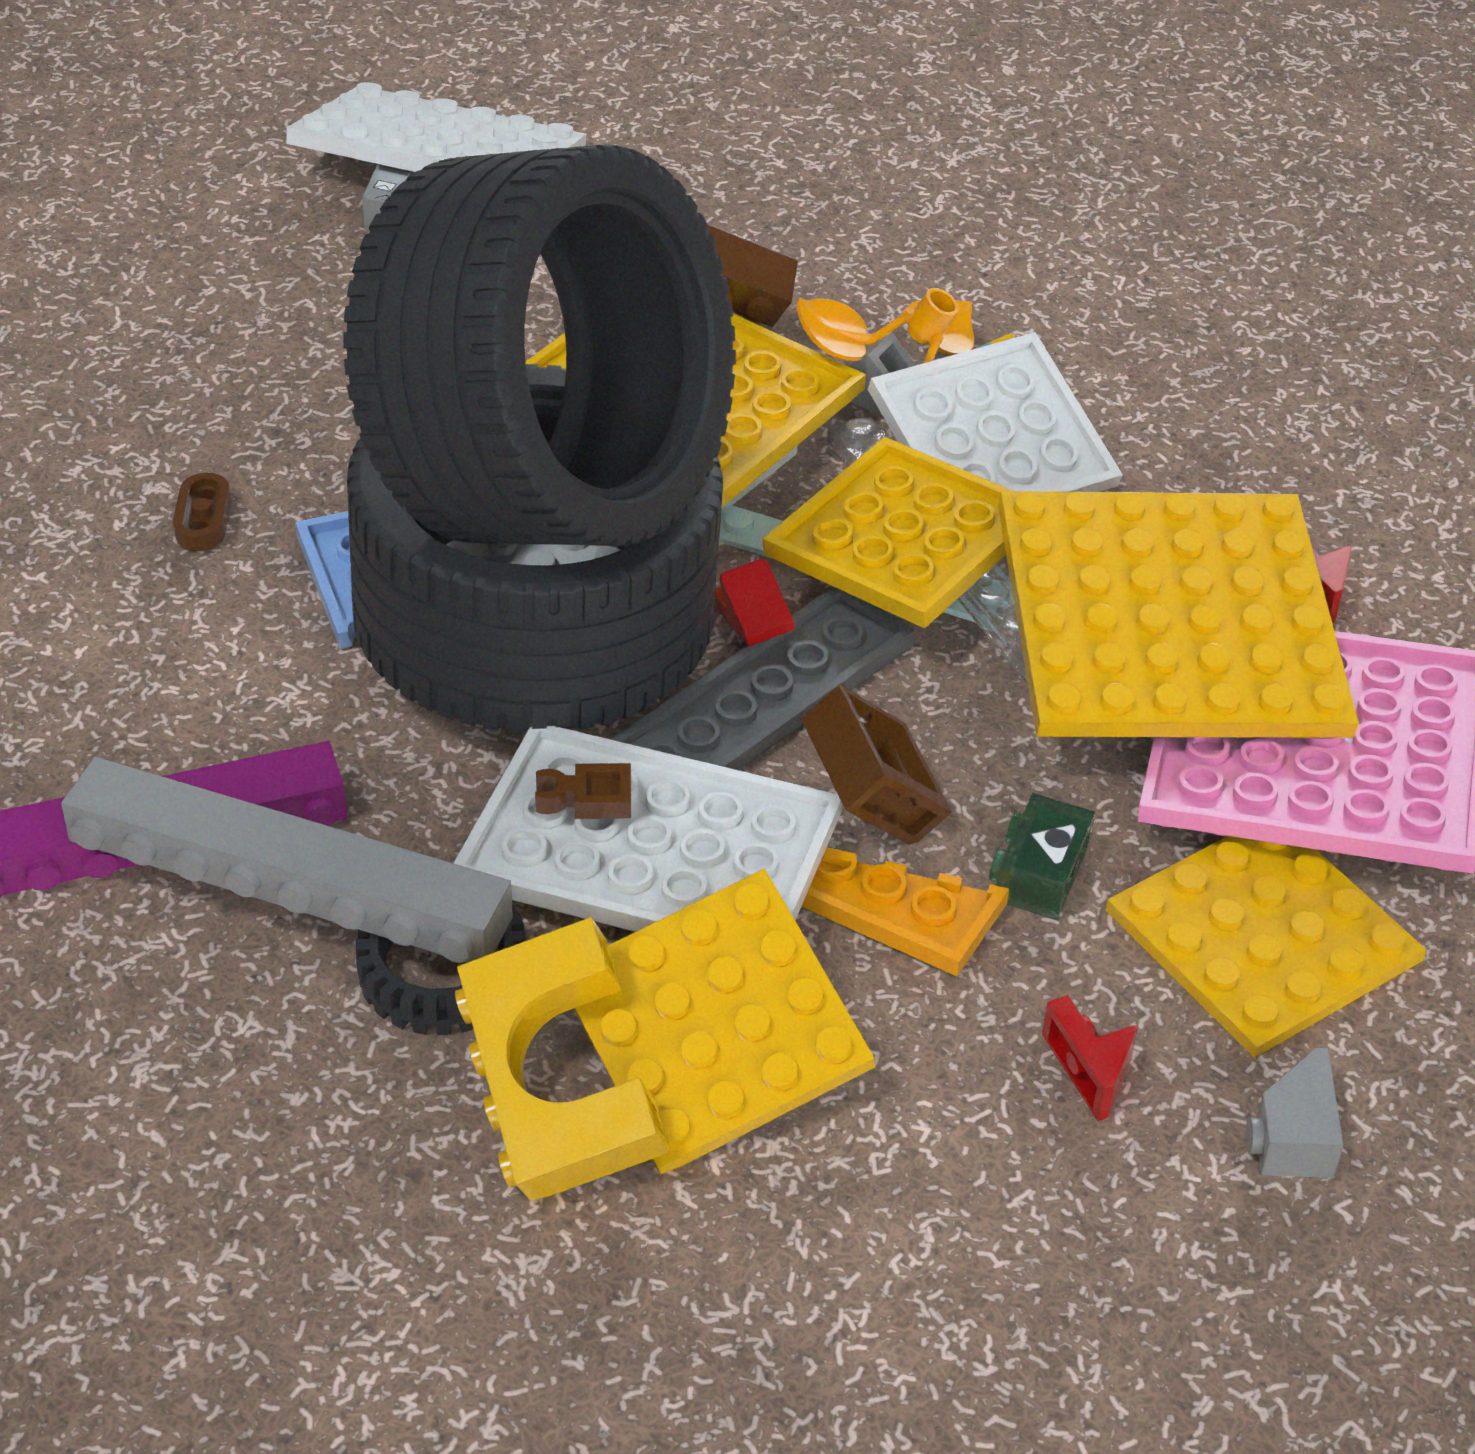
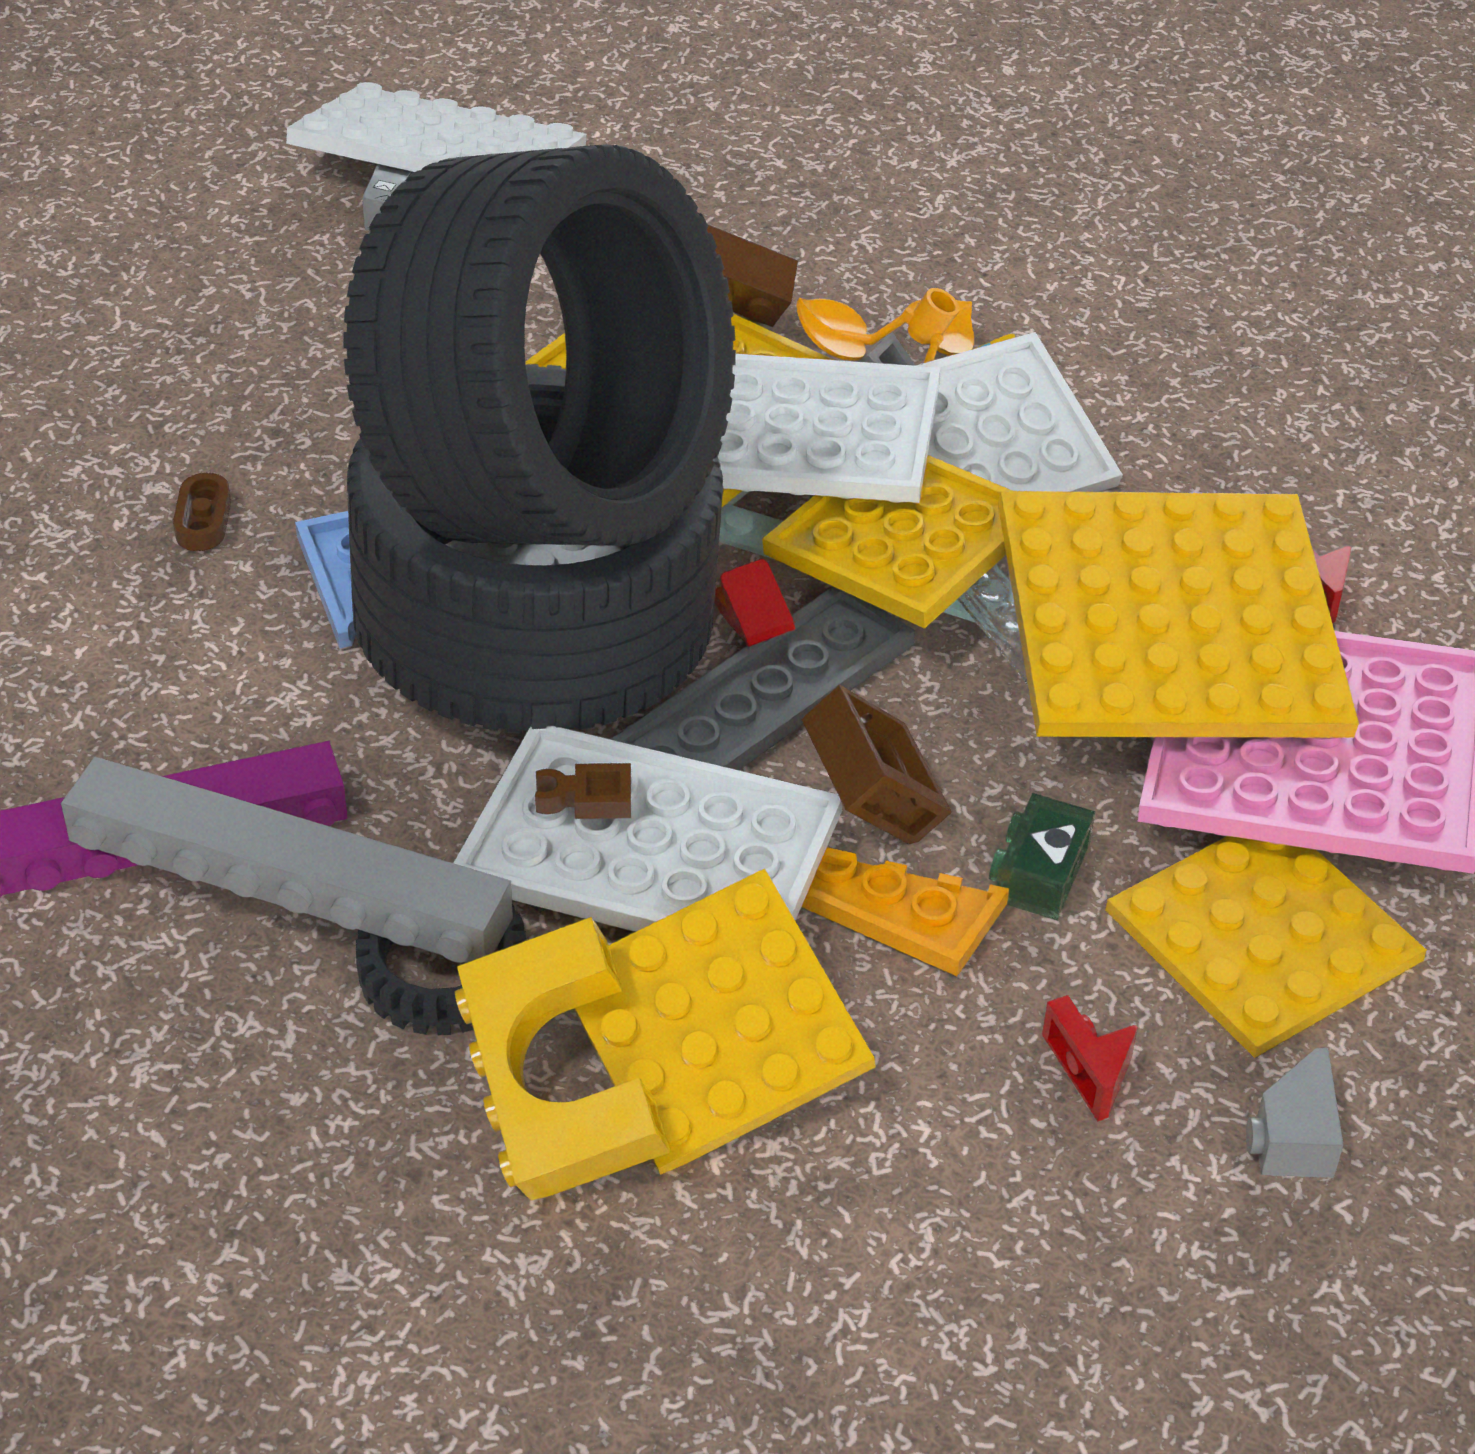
none -> white plate [718,354,940,503]

